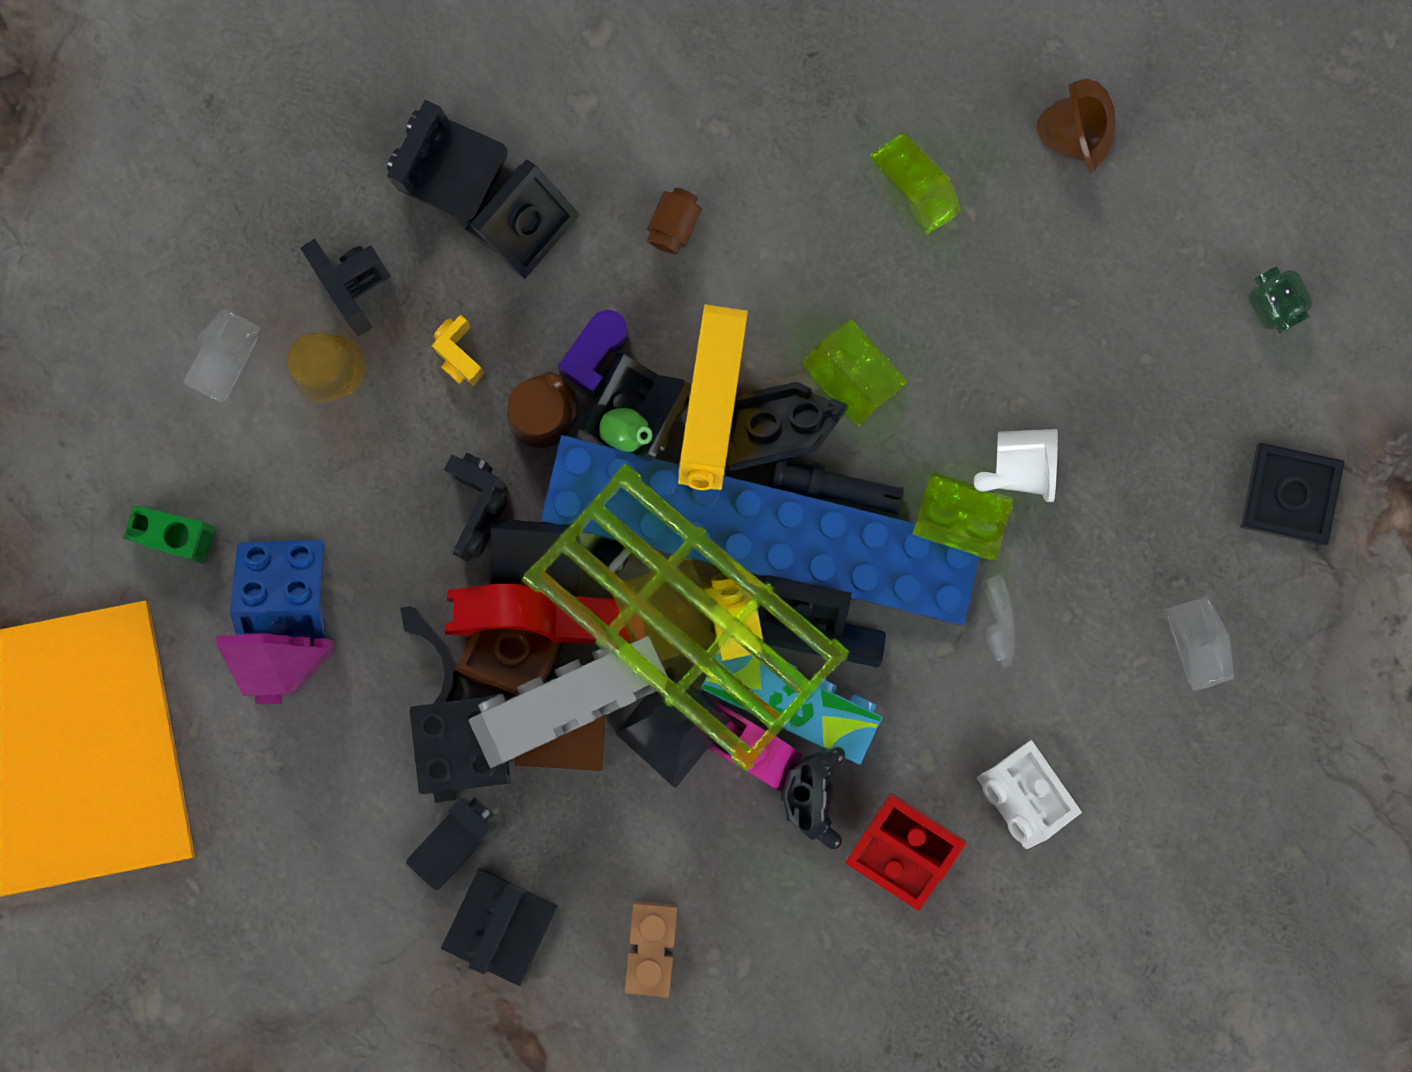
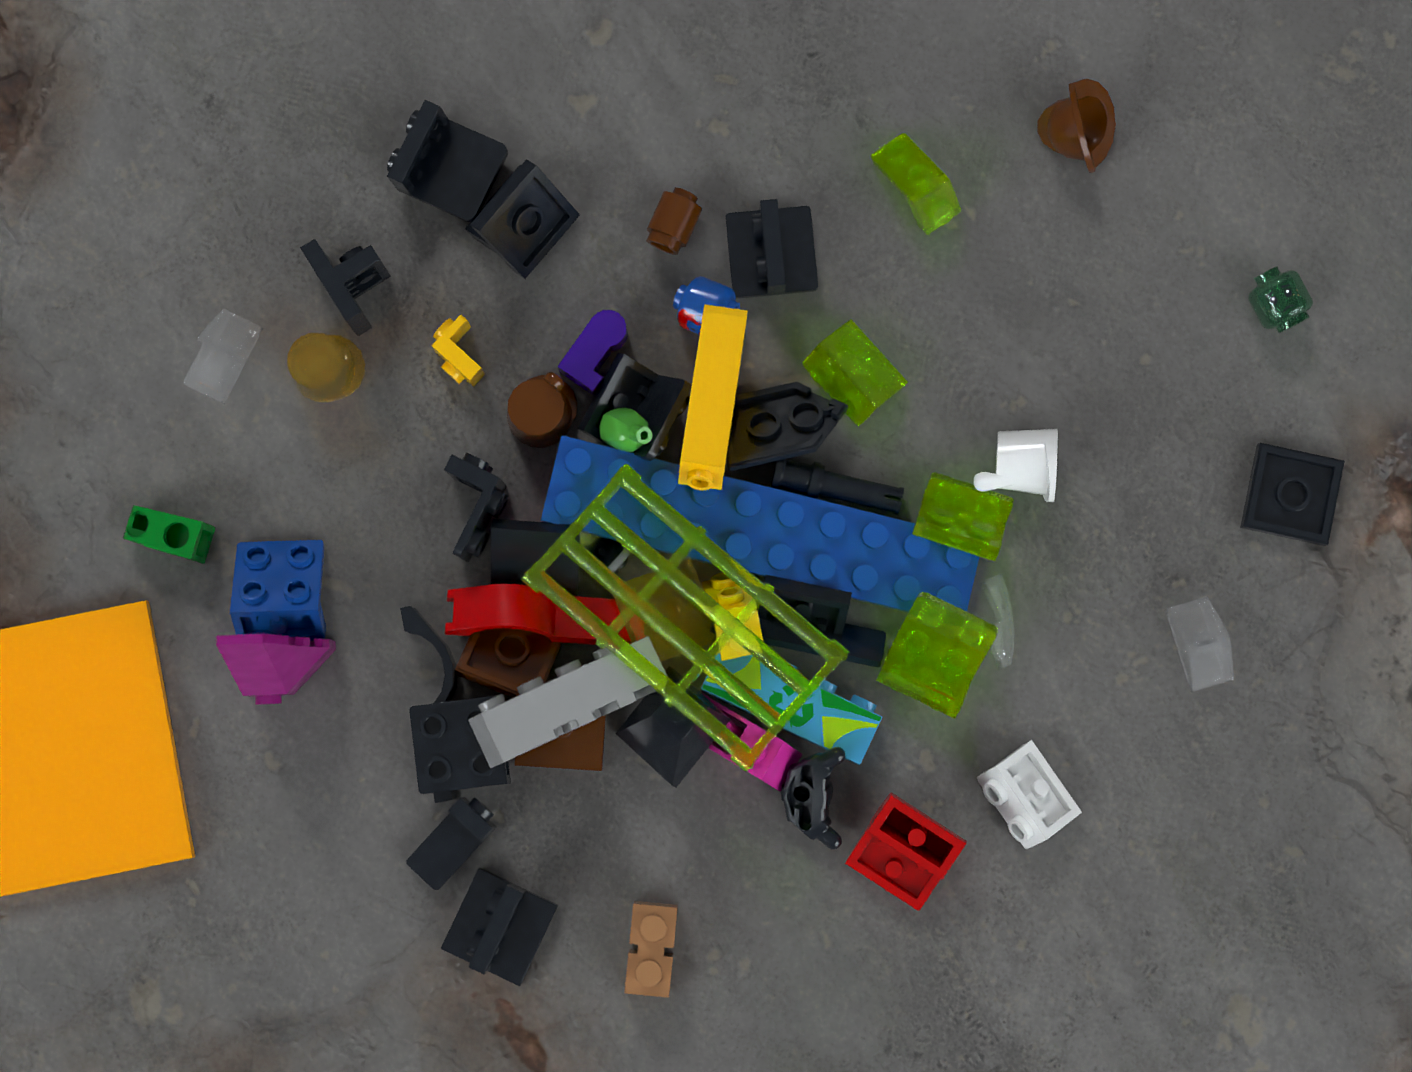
none -> blue head [673,276,740,335]
none -> black bracket [725,199,818,299]
none -> clear neon green bracket [876,592,998,719]

